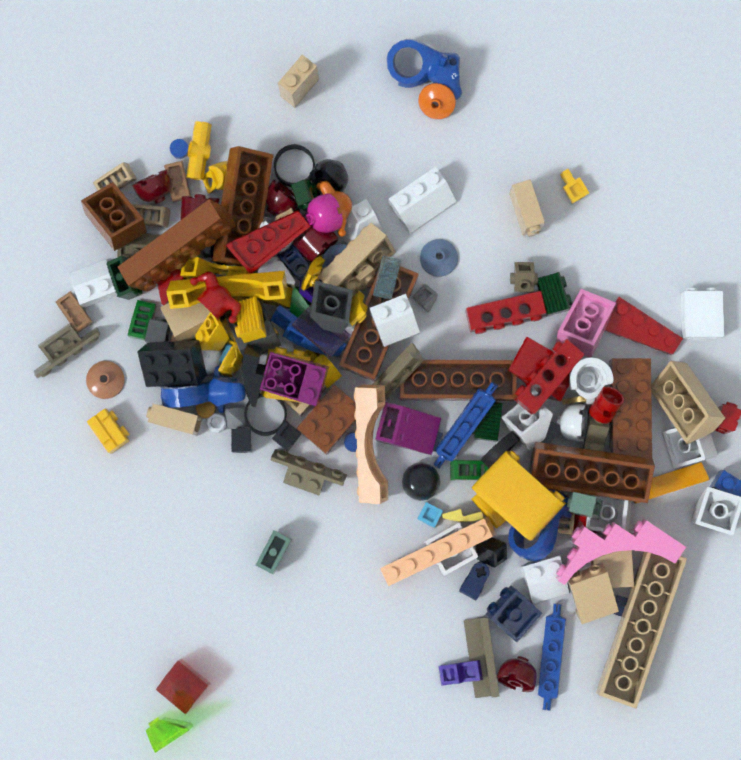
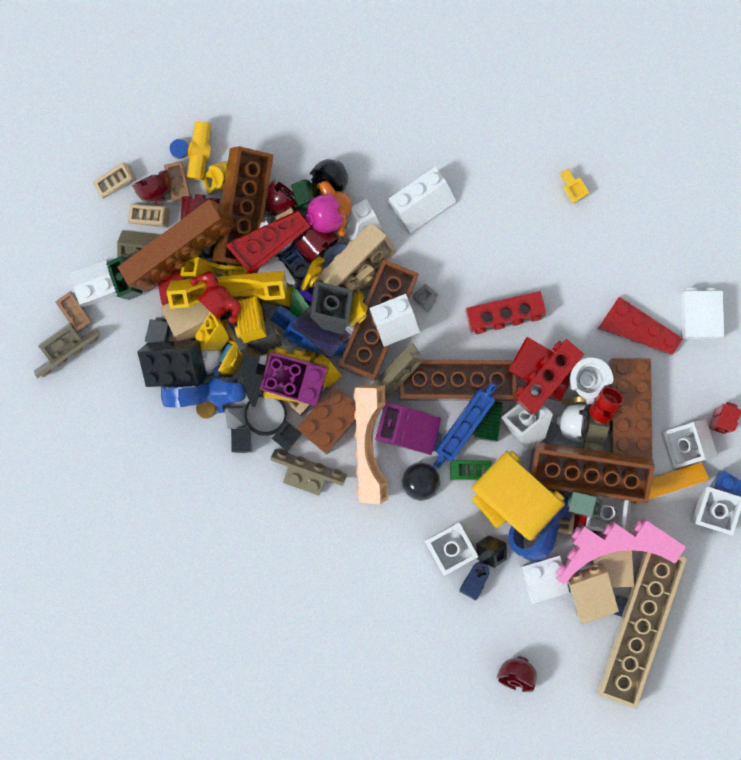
dark orange brick [81,182,147,251] -> none
nougat dish [86,361,125,399] -> none
yellow brick [87,408,130,454] -> none
green slope [127,300,156,341] -> none
clear neon green slope [145,717,193,753] -> none
tan brick [146,403,203,436] -> none
clear red slope [156,659,211,715] -> none
white tile [207,413,227,433] -> none
sand green brick [256,530,292,574] -> none
black tyre [273,144,315,187] -> none
tan brick [278,54,319,108] -> none
blue tile [344,433,357,452] -> none
clear light blue slope [373,256,402,300] -> none
light nougat arch [380,517,496,586] -> none
blue animal [386,39,462,100] -> none
medium azure tile [417,502,443,528] -> none
orange dish [418,83,456,119] -> none
sand blue dish [420,239,458,277] -> none
dark purple slope [438,660,483,686] -> none
light yellow slope [441,509,484,522] -> none
dark tan panel [464,617,500,698] -> none
black tyre [481,431,520,468] -> none
dark blue plate [485,586,542,642] -> none
tan brick [509,179,545,237] -> none
dark tan brick [510,262,538,293] -> none
dark green brick [537,272,572,317] -> none
blue plate [538,603,566,711] -> none
bright pink slope [556,289,616,358] -> none
tan slope [651,361,725,444] -> none

